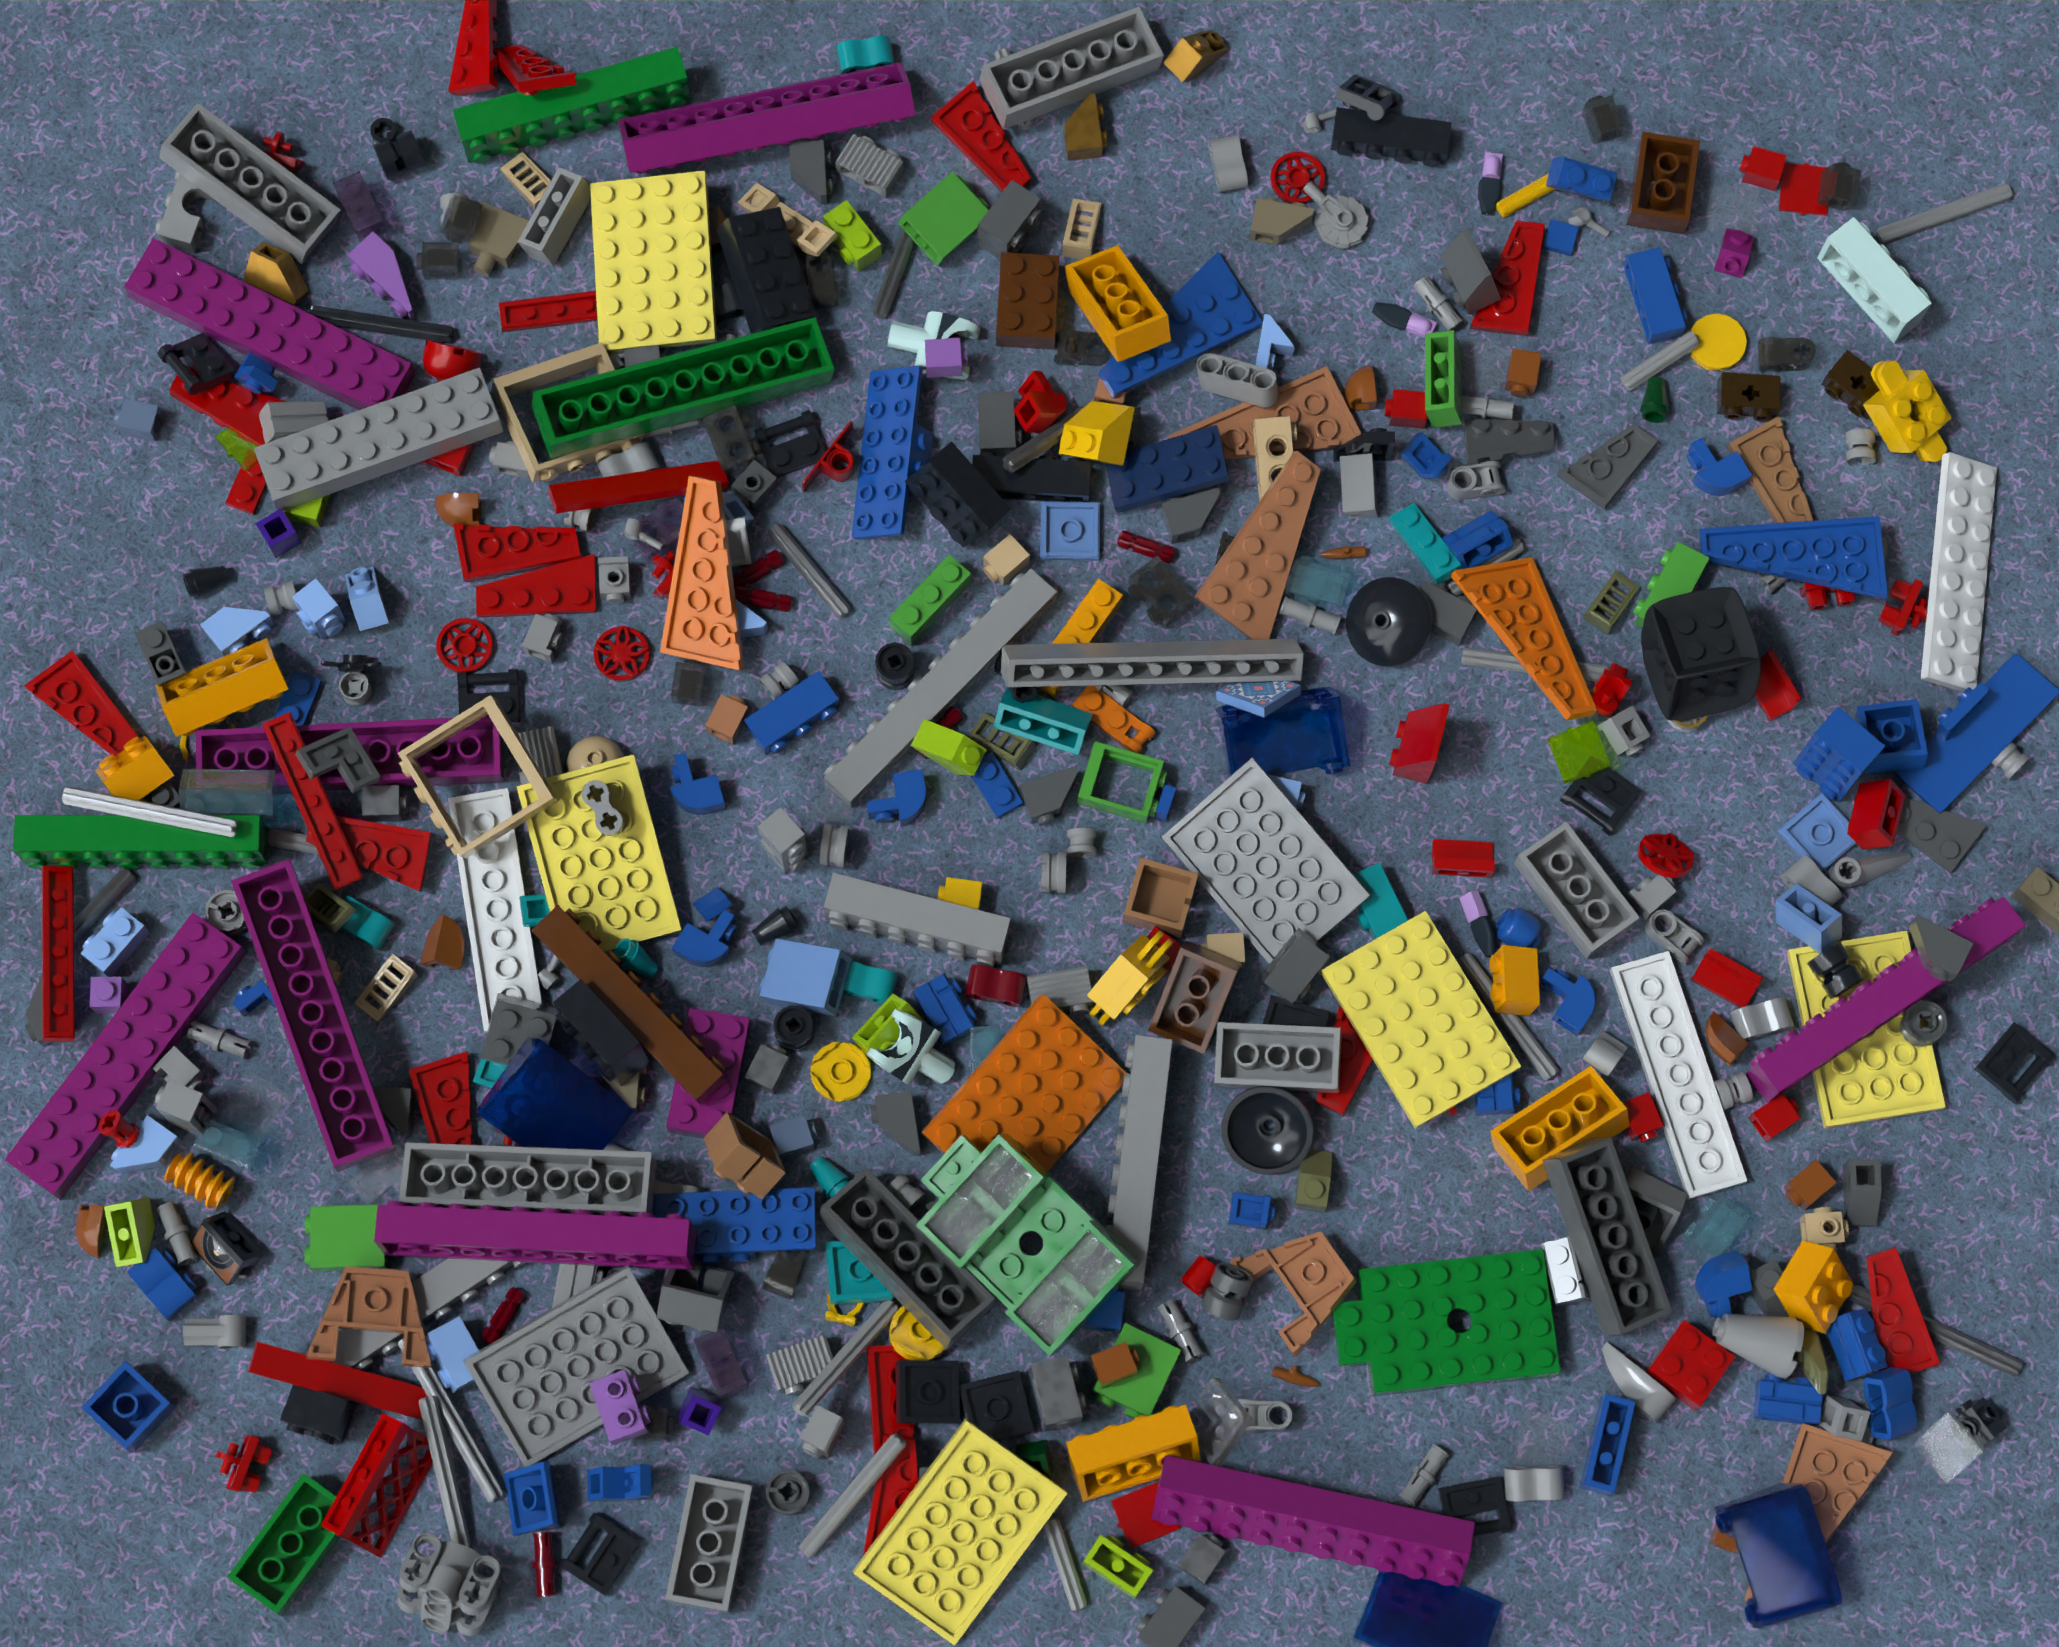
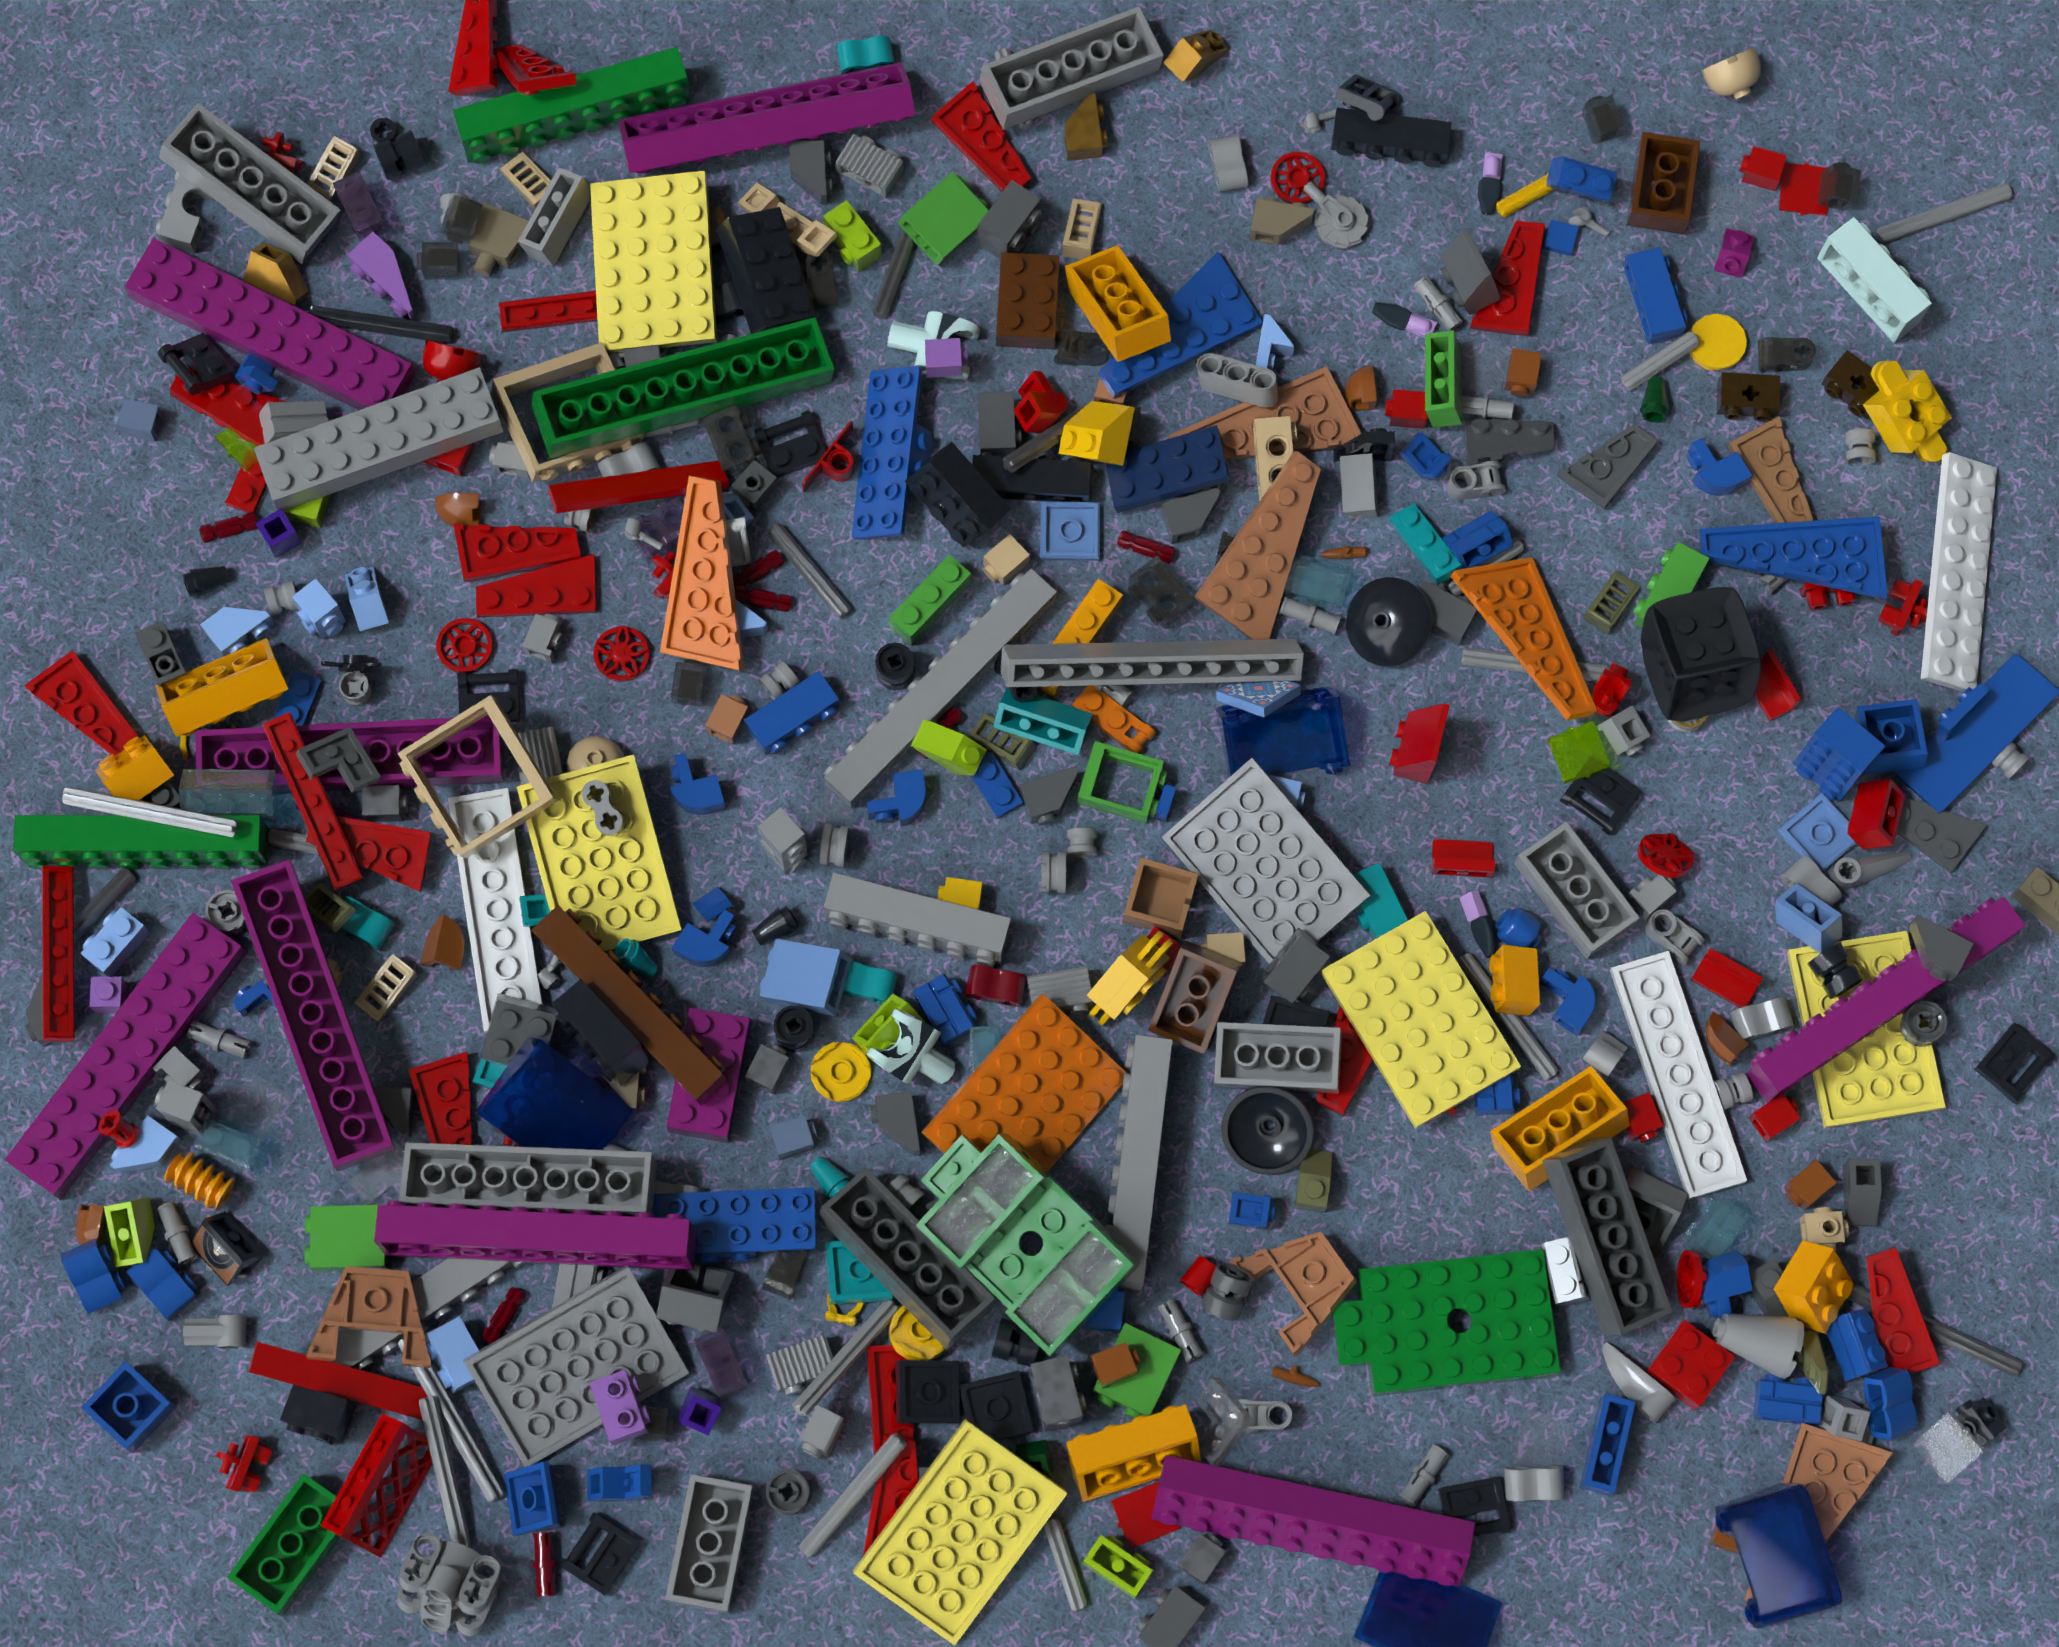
light grey brick [598,556,631,604] -> none
medium nougat piece [703,1112,786,1199] -> none
none -> blue brick [61,1238,125,1314]
none -> dark red axle [199,512,258,543]
none -> tan slope [307,136,361,202]
none -> black wheel [991,1318,1039,1367]
none -> red wheel [1677,1250,1706,1308]
none -> tan cylinder [1701,47,1761,99]

